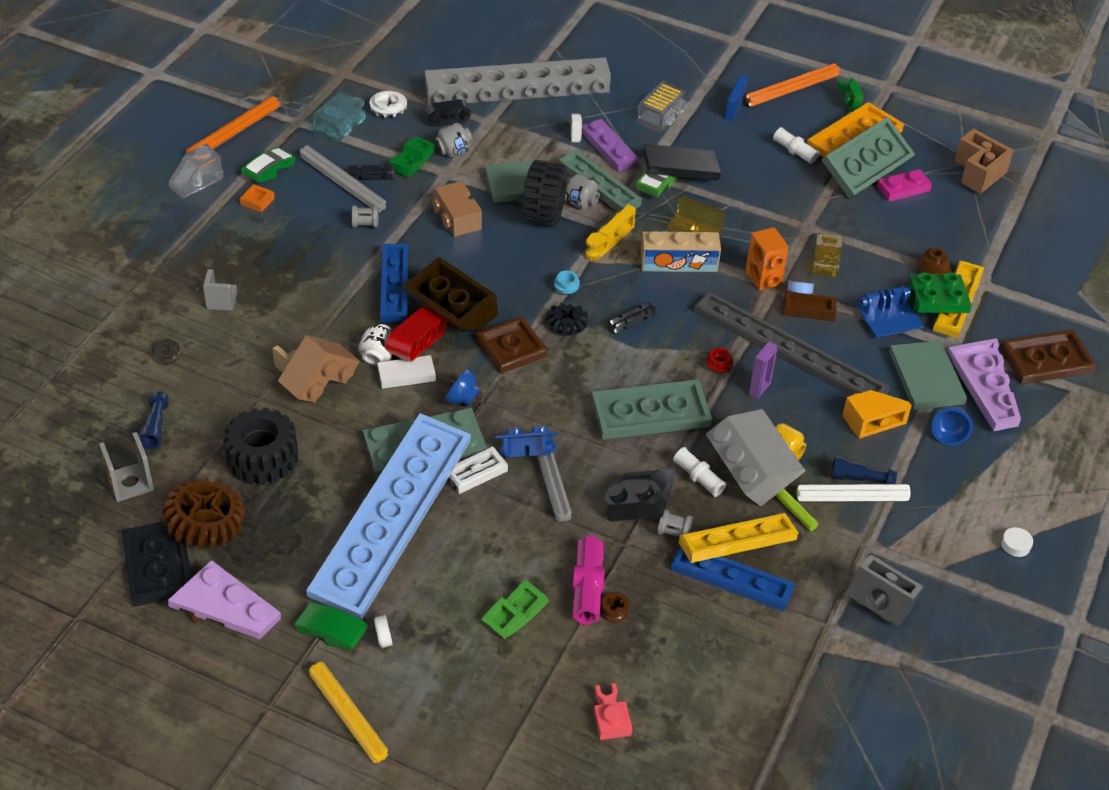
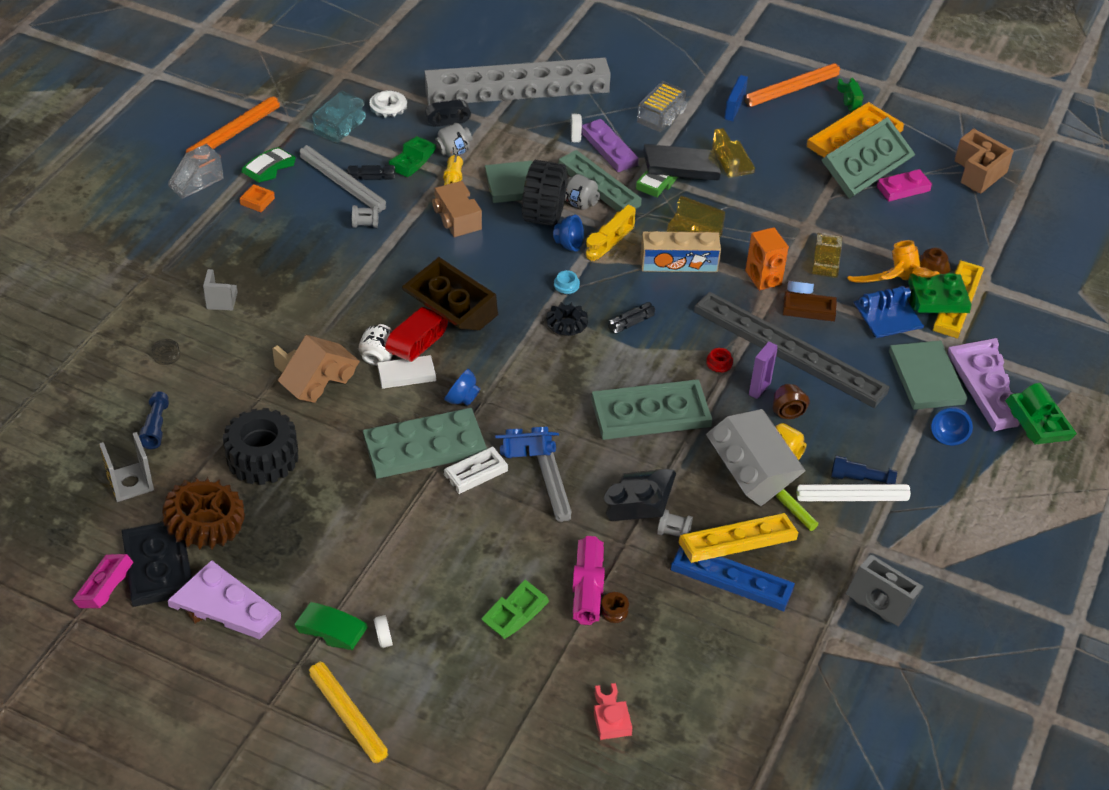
light blue plate [306,413,471,620] -> none
blue plate [380,244,409,323] -> none
reddish brown tile [476,316,548,374] -> none
white pin [673,447,727,497] -> none
white pin [773,127,820,164] -> none
light orange slope [842,390,912,439] -> none
reddish brown tile [999,330,1097,384] -> none
white tile [1001,527,1033,557] -> none
none -> dark pink plate [72,554,133,608]
none -> yellow pin [443,155,463,185]
none -> blue piece [553,215,584,251]
none -> clear yellow panel [712,128,755,177]
none -> reddish brown cone [772,384,810,419]
none -> light orange plant [847,240,939,283]
none -> green plate [1005,383,1077,445]

